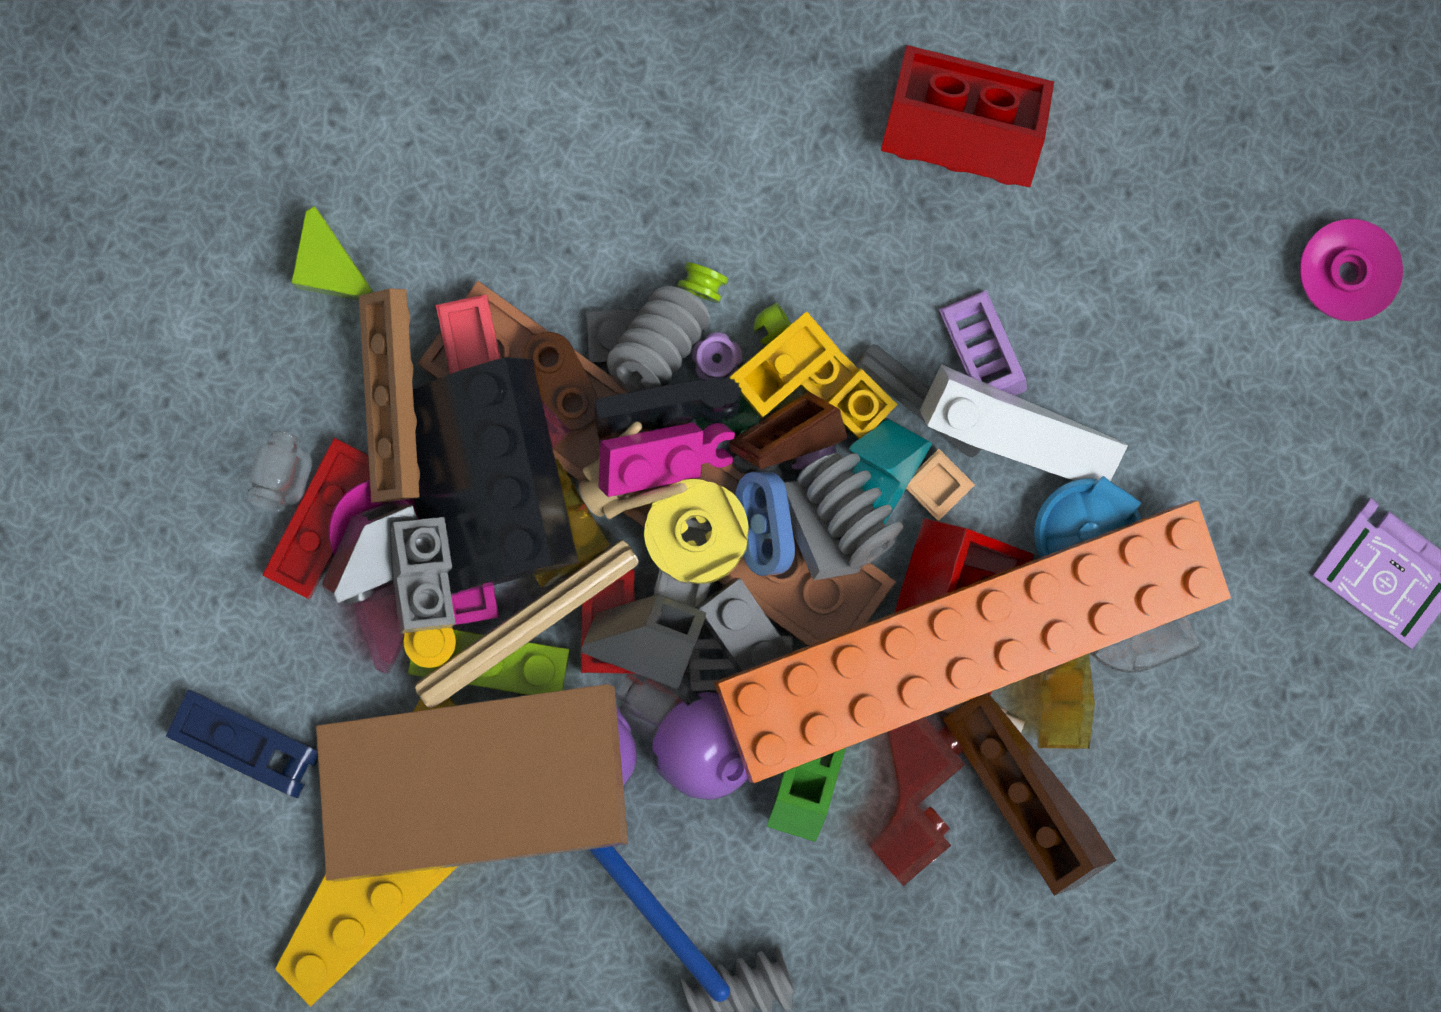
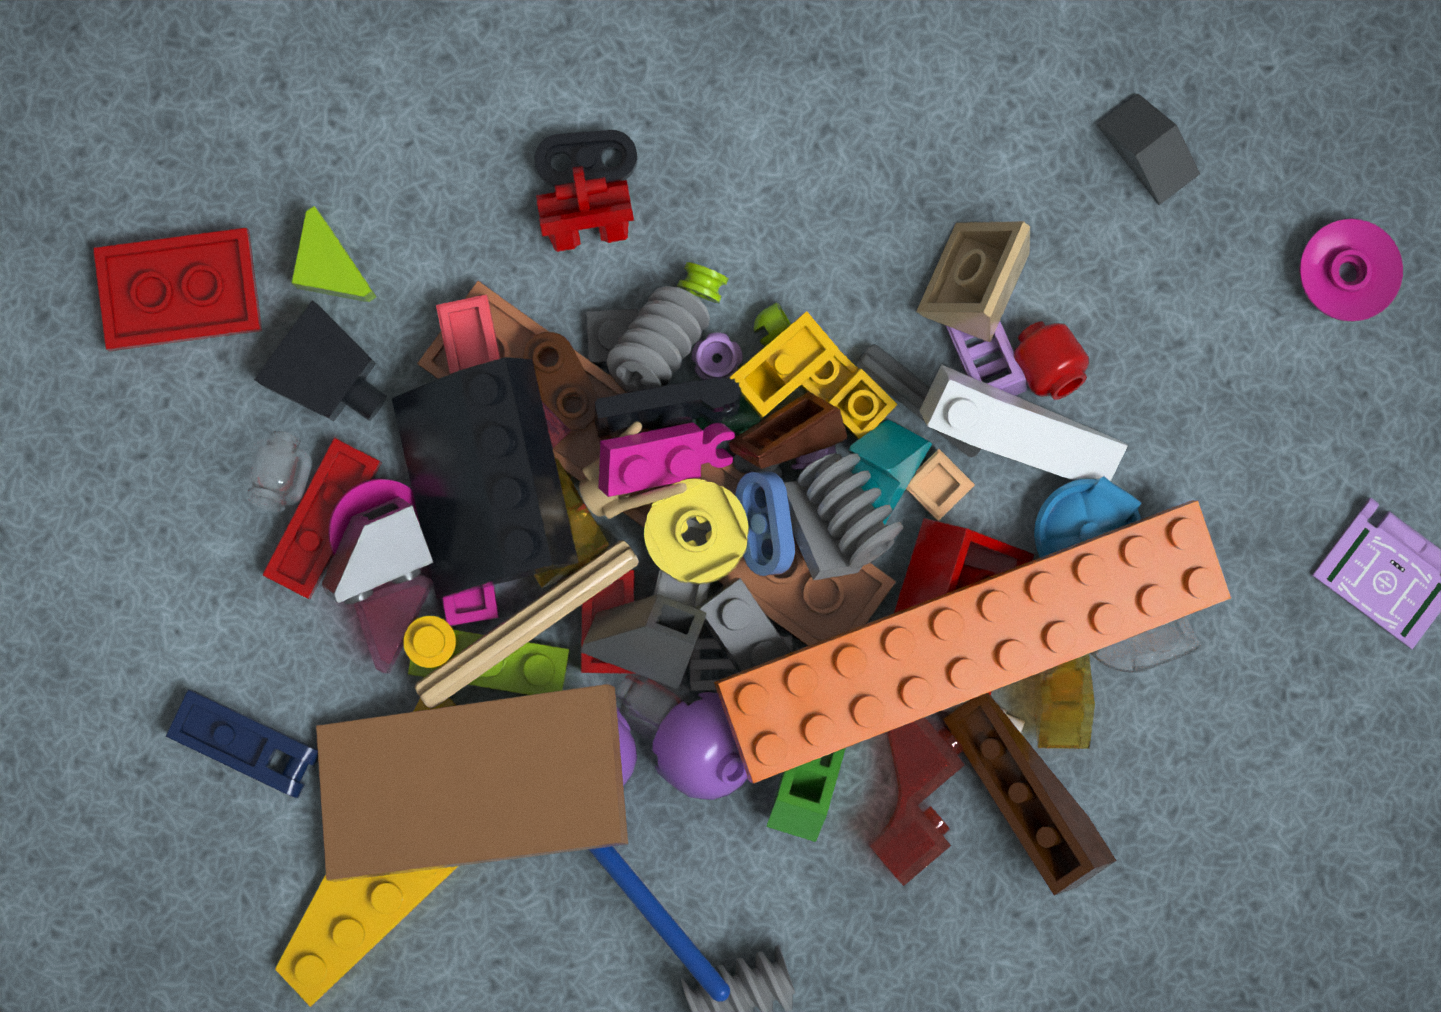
medium nougat plate [359,288,420,503] -> none
light grey slope [391,517,456,633] -> none
red slope [880,45,1054,188] -> none
none -> red plate [93,227,262,352]
none -> black torso [254,300,387,421]
none -> black plate [534,130,637,187]
none -> red hips [536,166,634,252]
none -> tan slope [916,221,1030,342]
none -> red head [1014,321,1090,400]
none -> dark grey slope [1097,94,1200,205]

